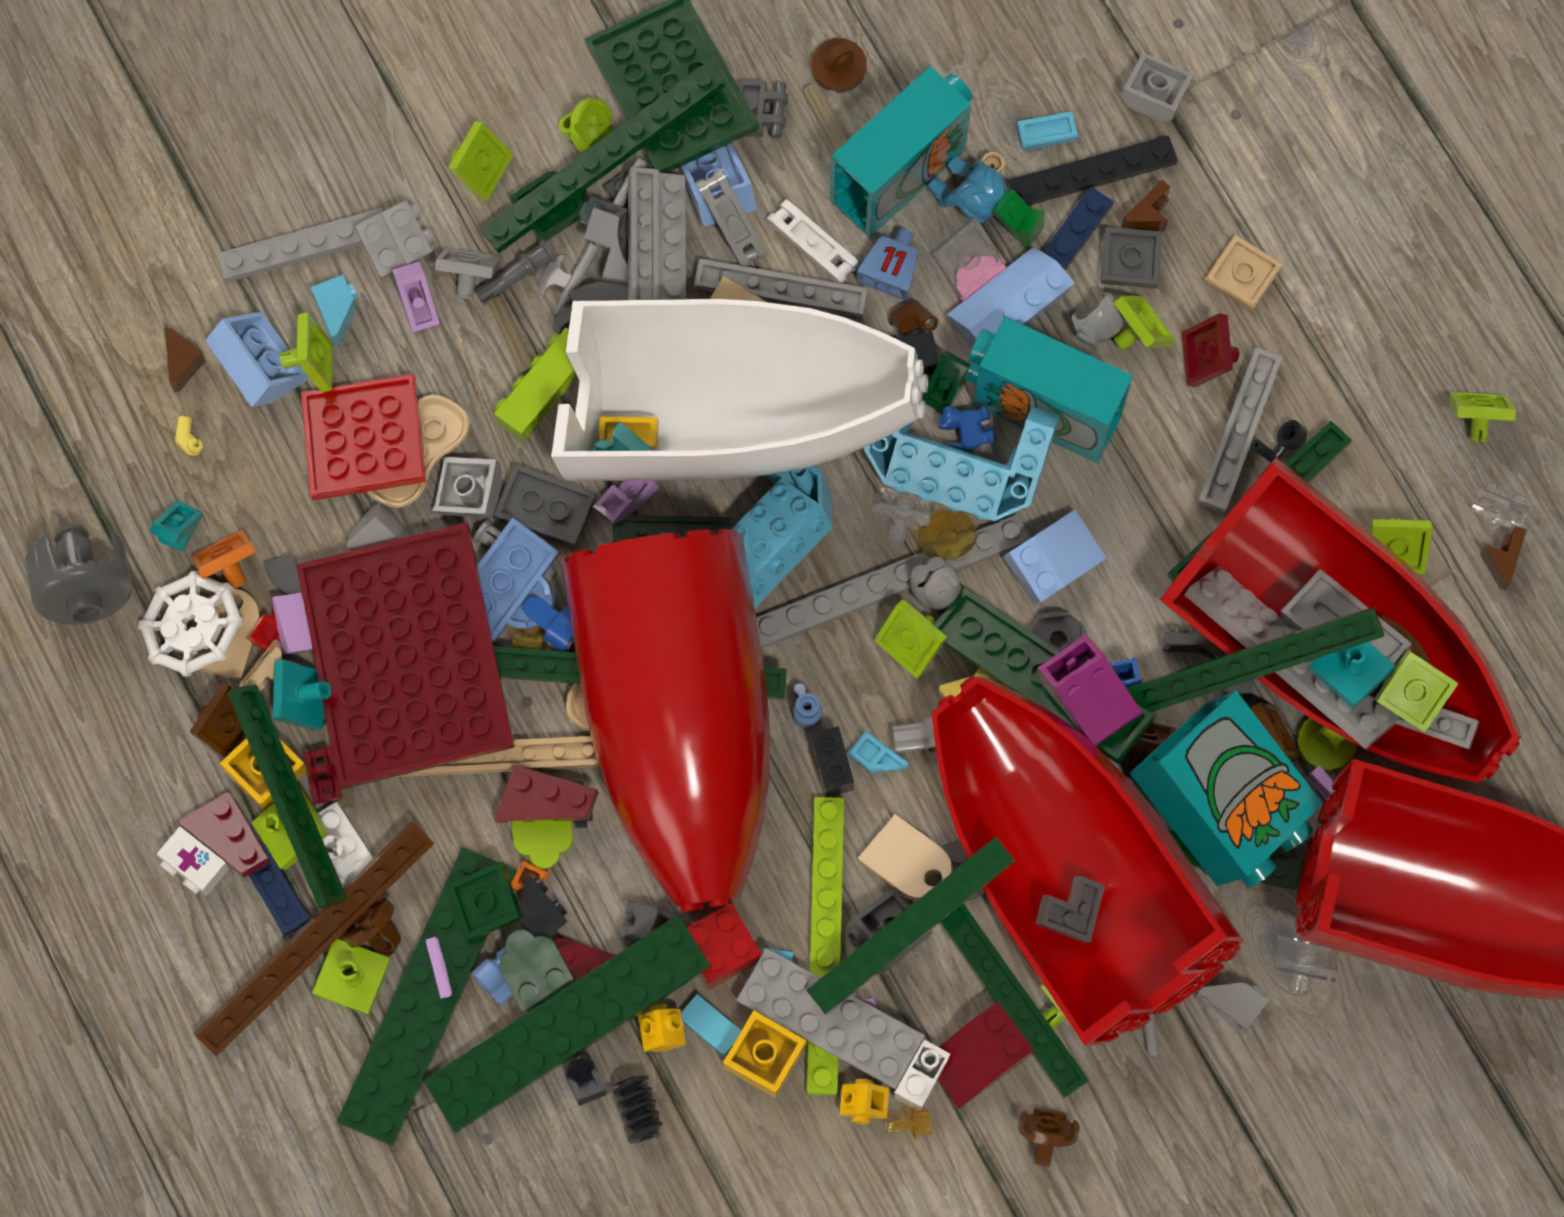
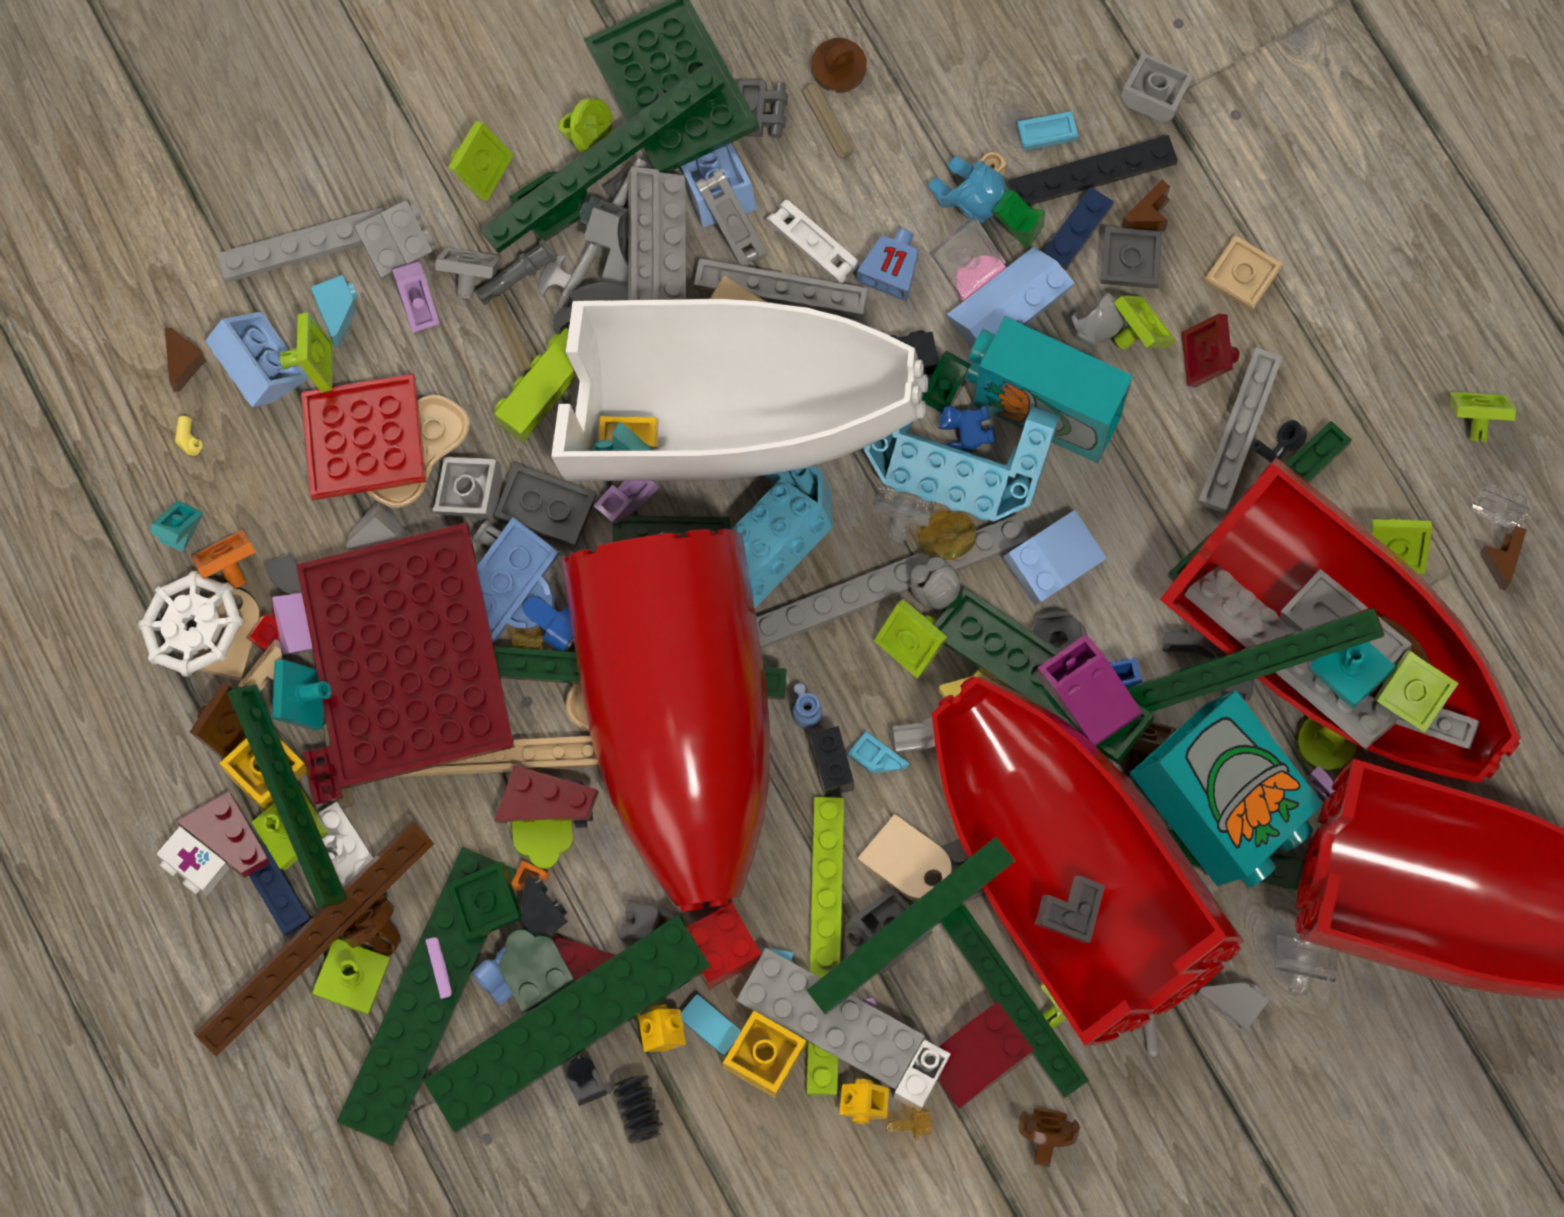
dark grey piece [25,524,132,625] -> none
teal brick [830,66,973,238] -> none
reddish brown piece [888,300,938,333] -> none
reddish brown tile [1250,702,1302,763] -> none

